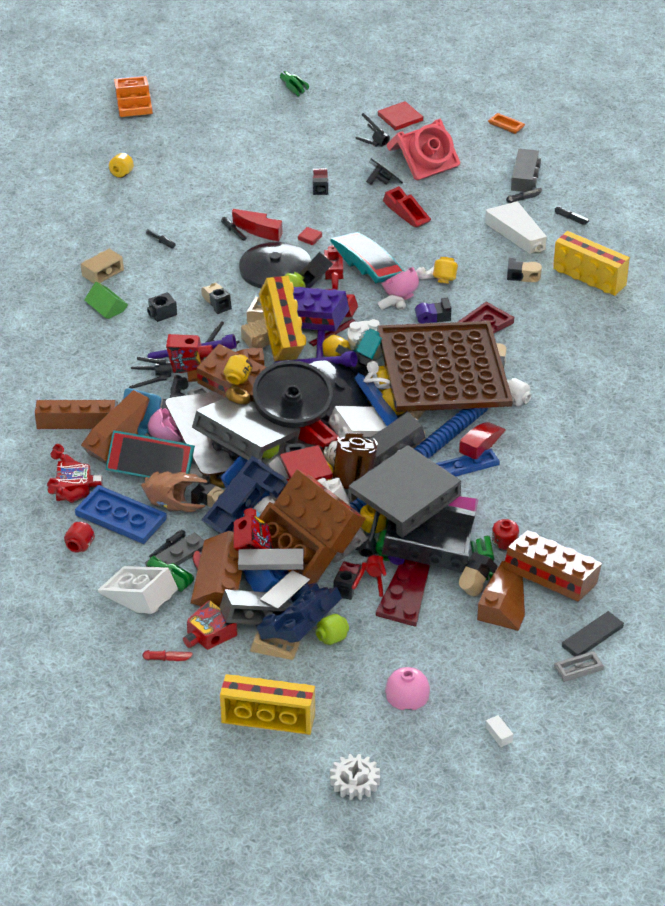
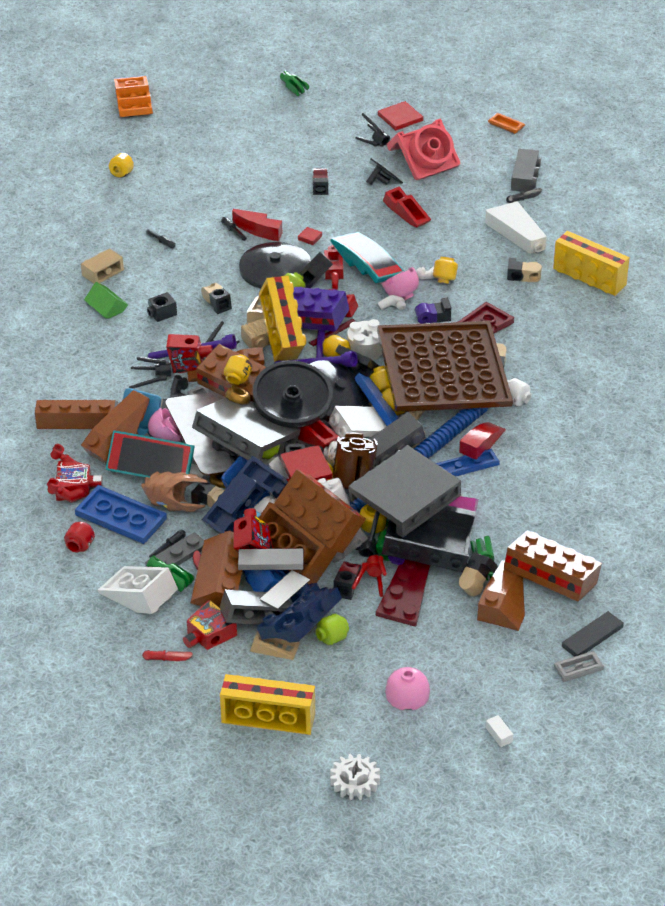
teal brick [352,328,382,359] -> none
white piece [363,361,390,389] -> none
red head [492,519,519,550] -> none
black piece [555,206,590,225] -> none

